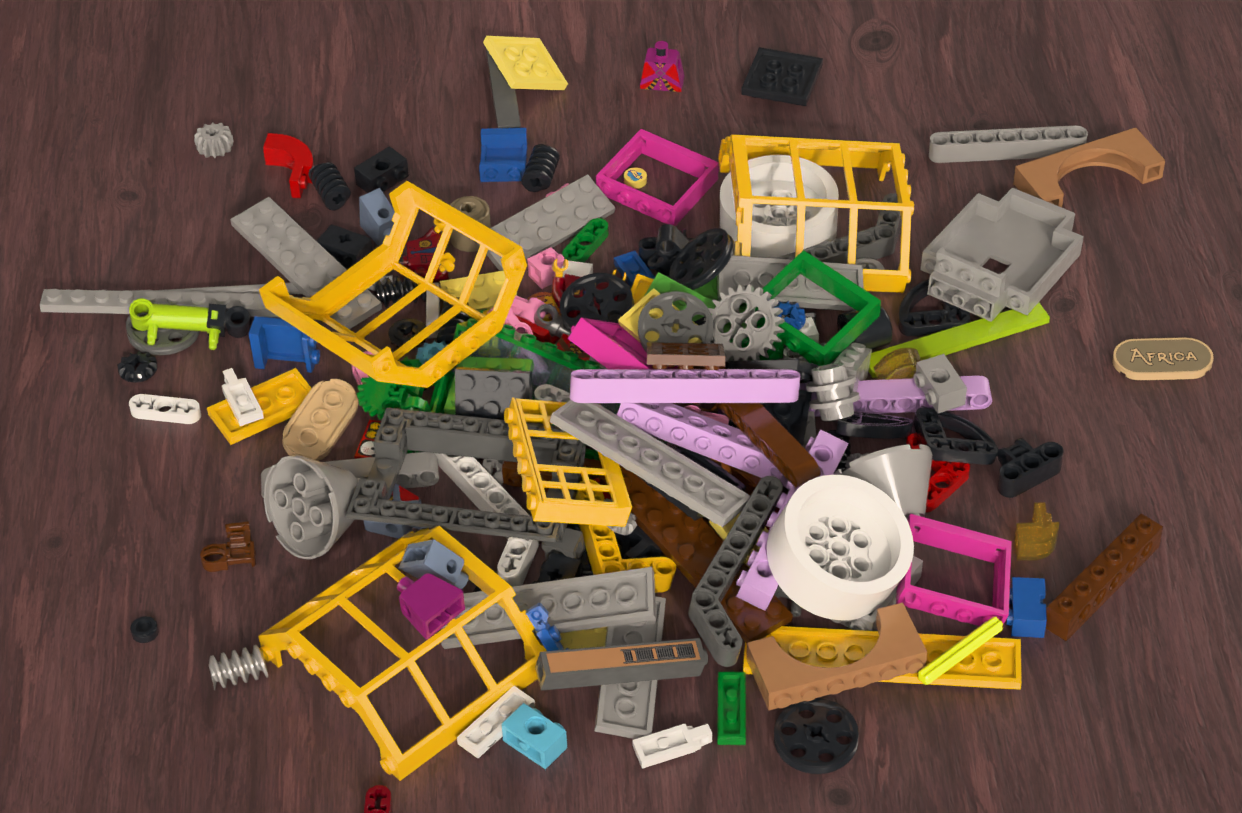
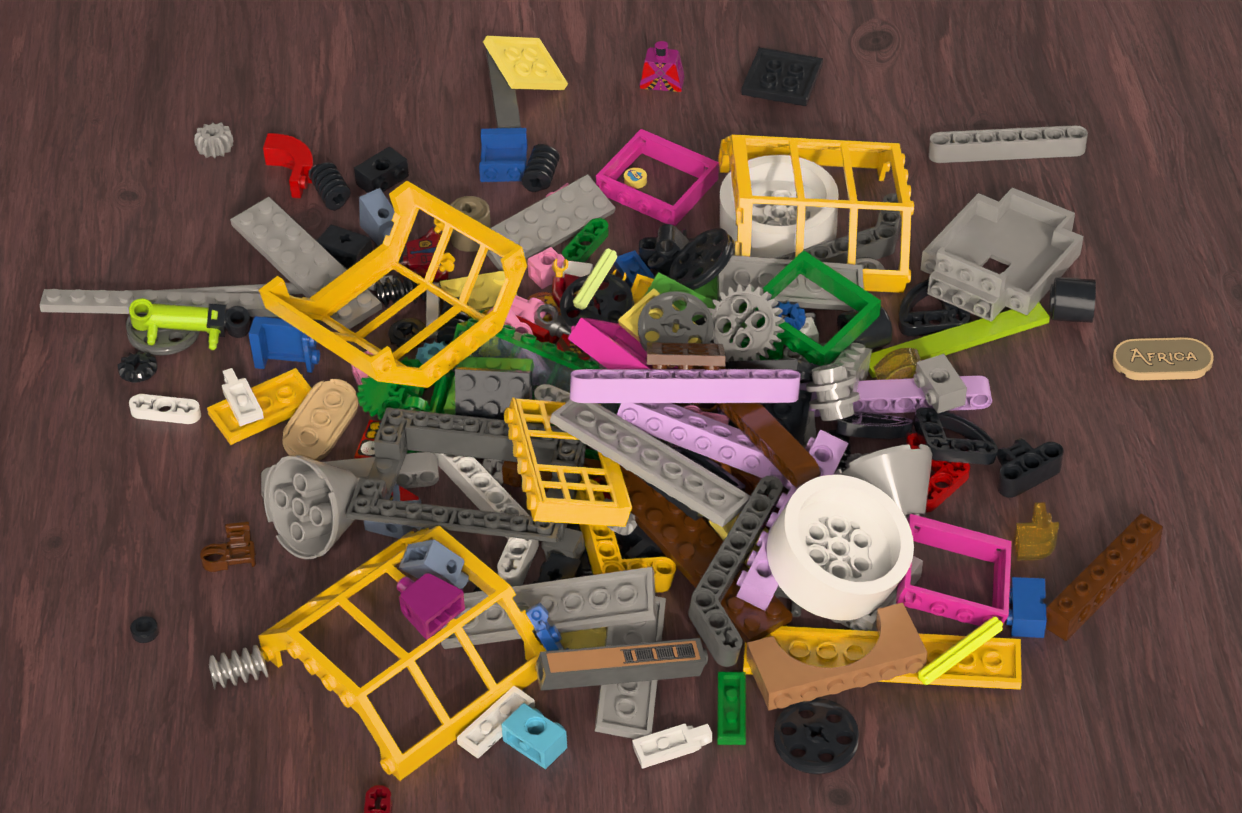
medium nougat arch [1013,128,1165,207] -> none
none -> yellowish green axle [573,248,617,310]
none -> black piece [1049,277,1096,323]

